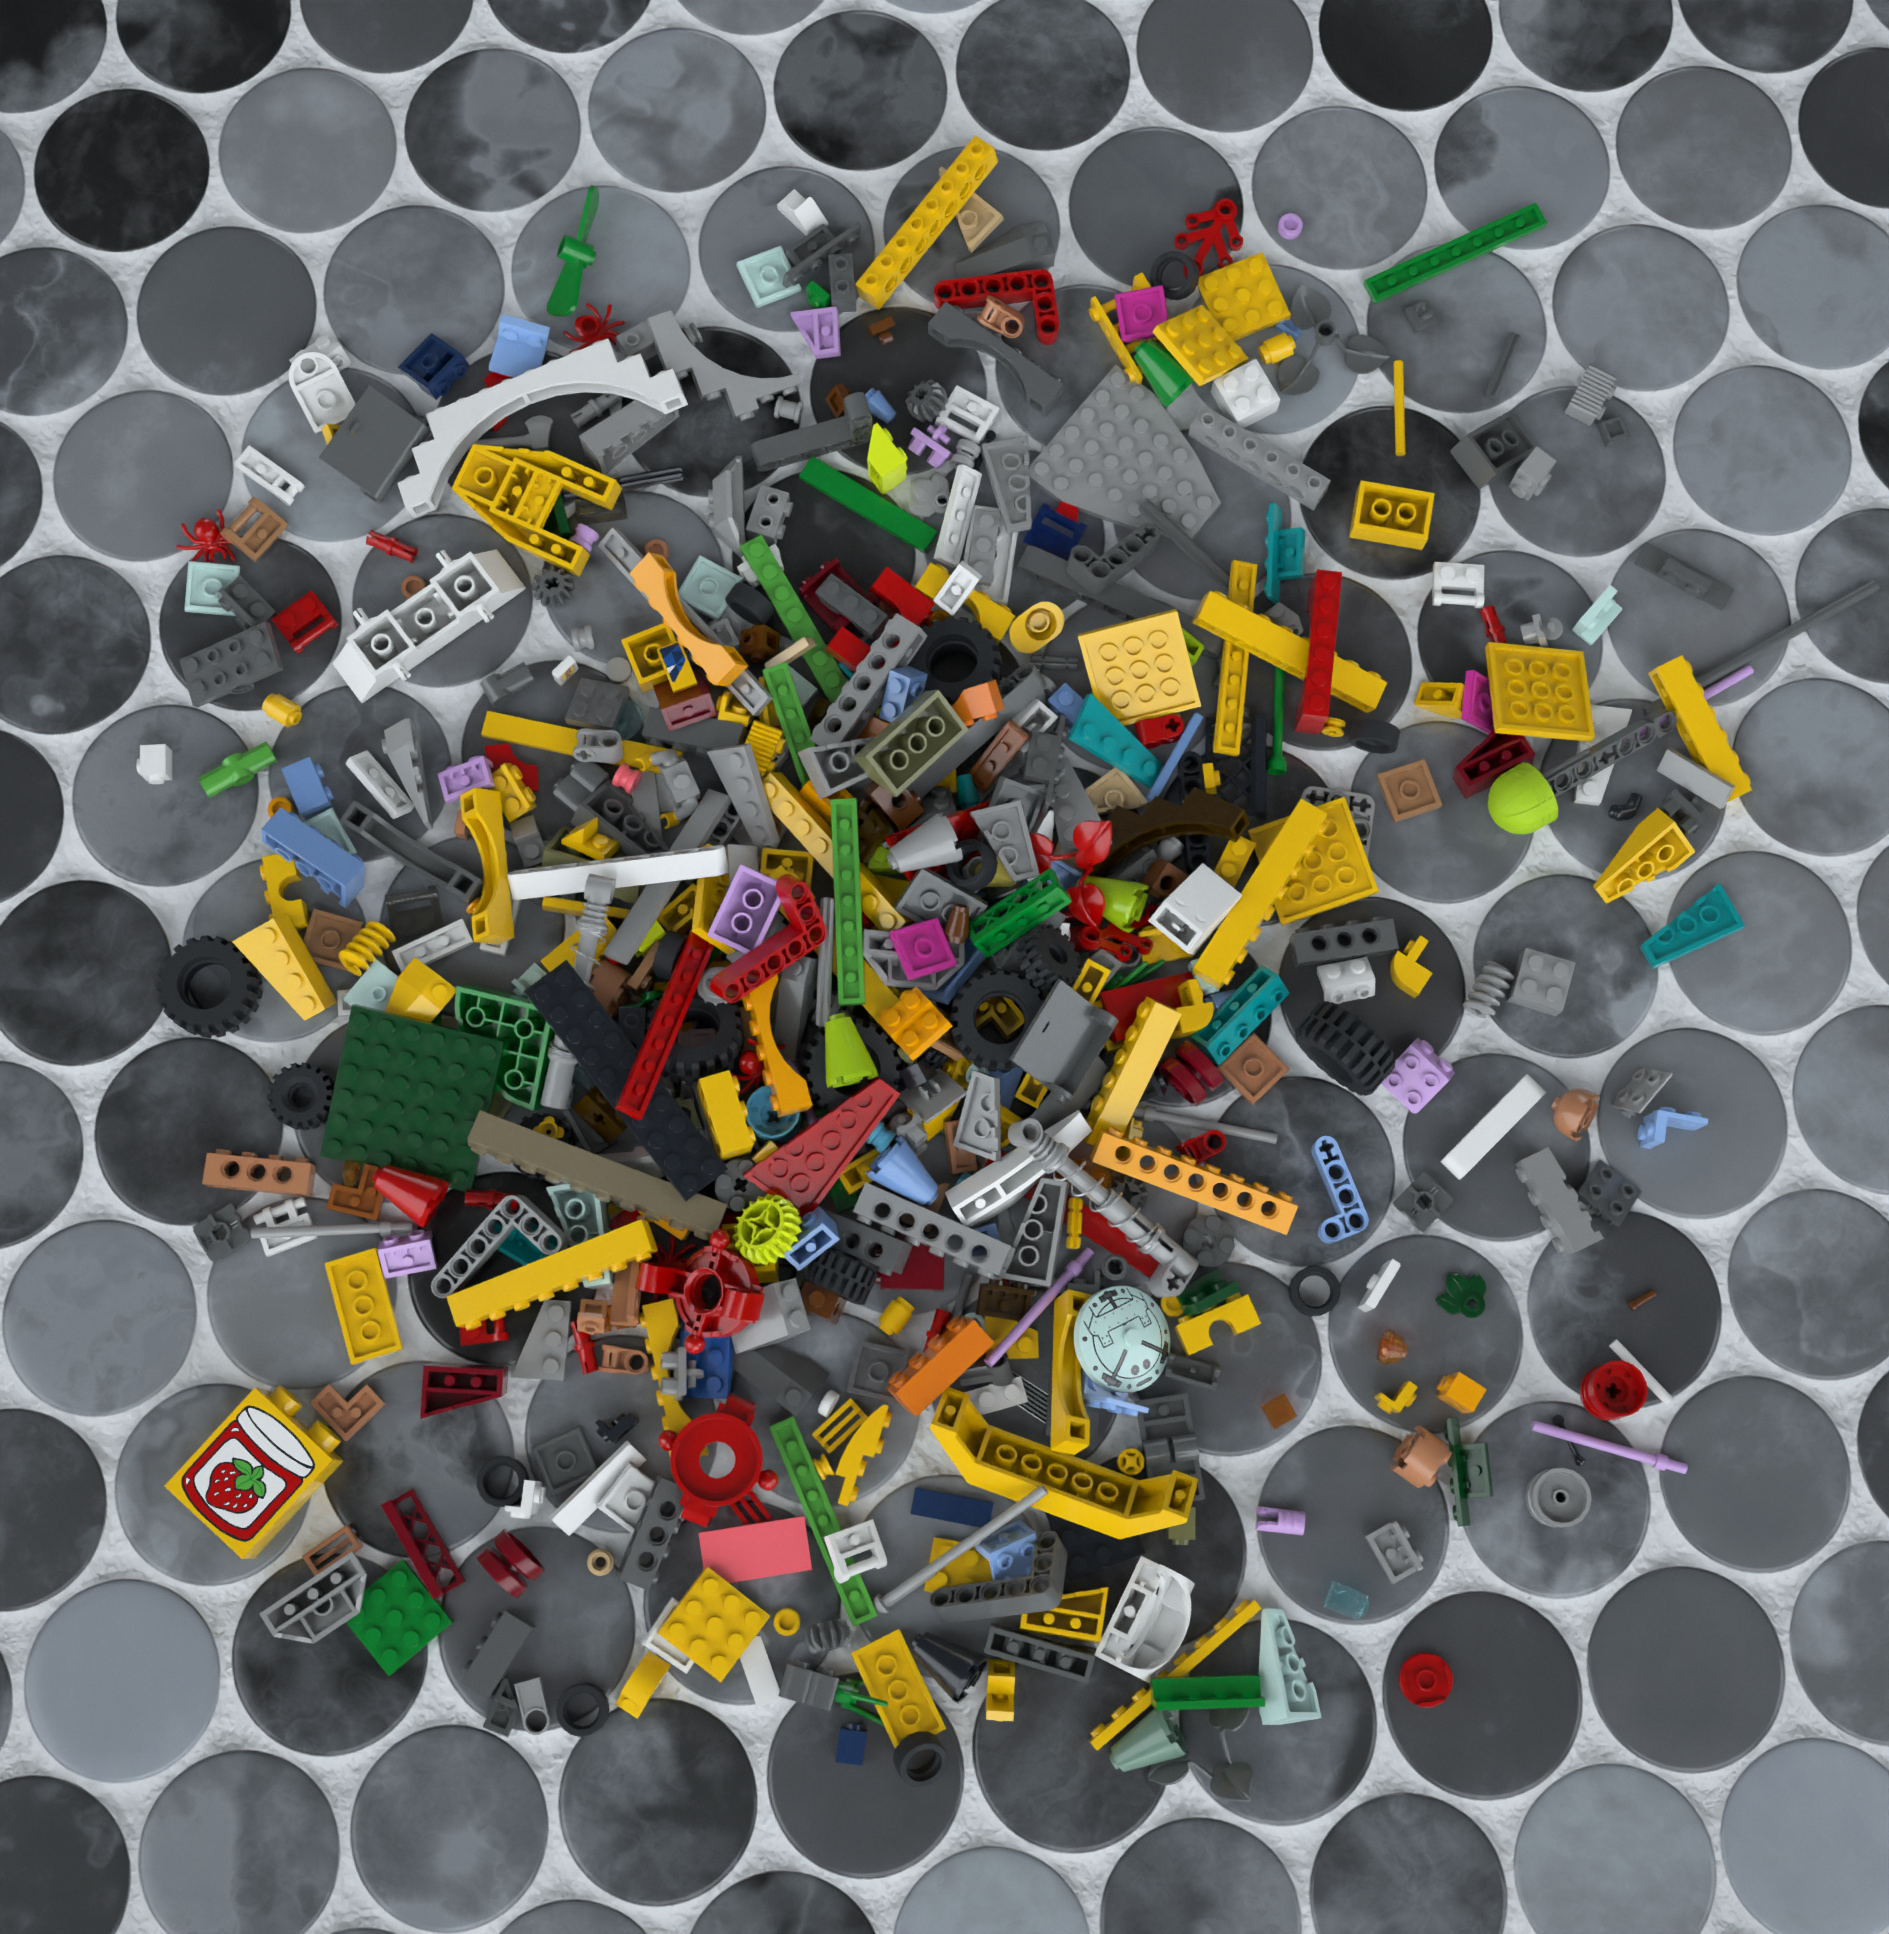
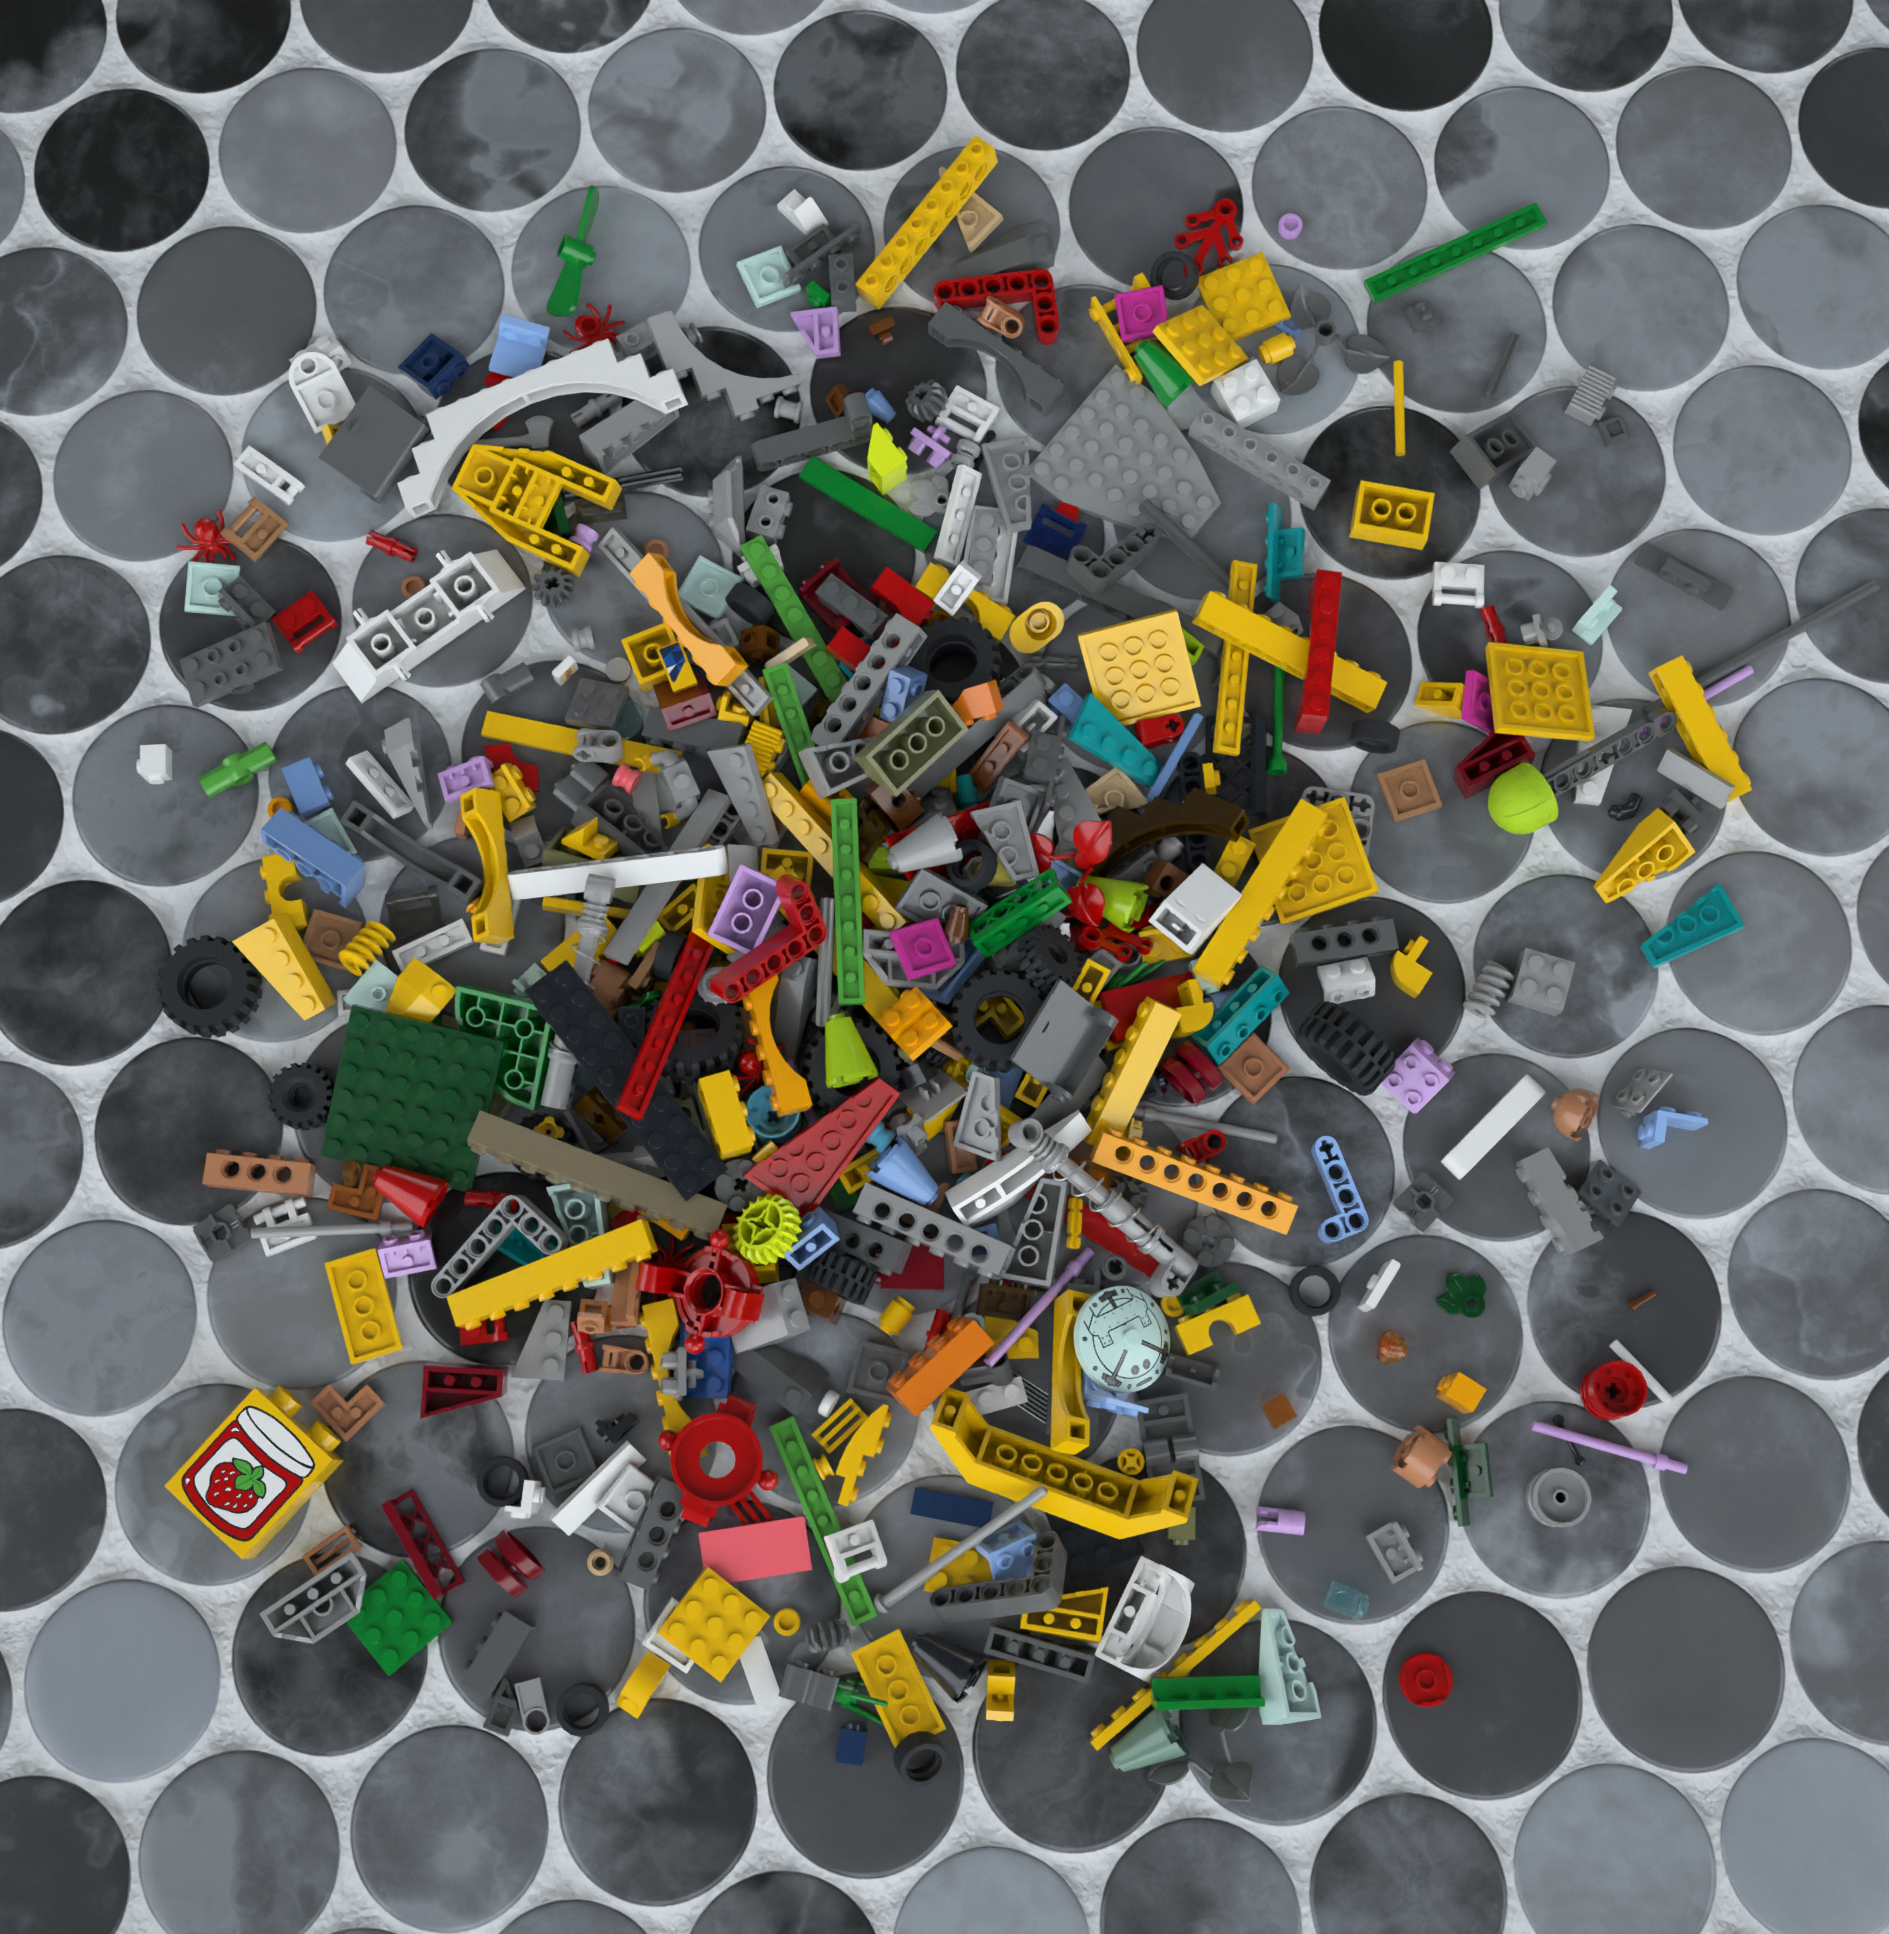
yellow brick [262,693,302,728] -> none
yellow bush [1321,717,1346,737] -> none
yellow bracket [1374,1381,1418,1414] -> none

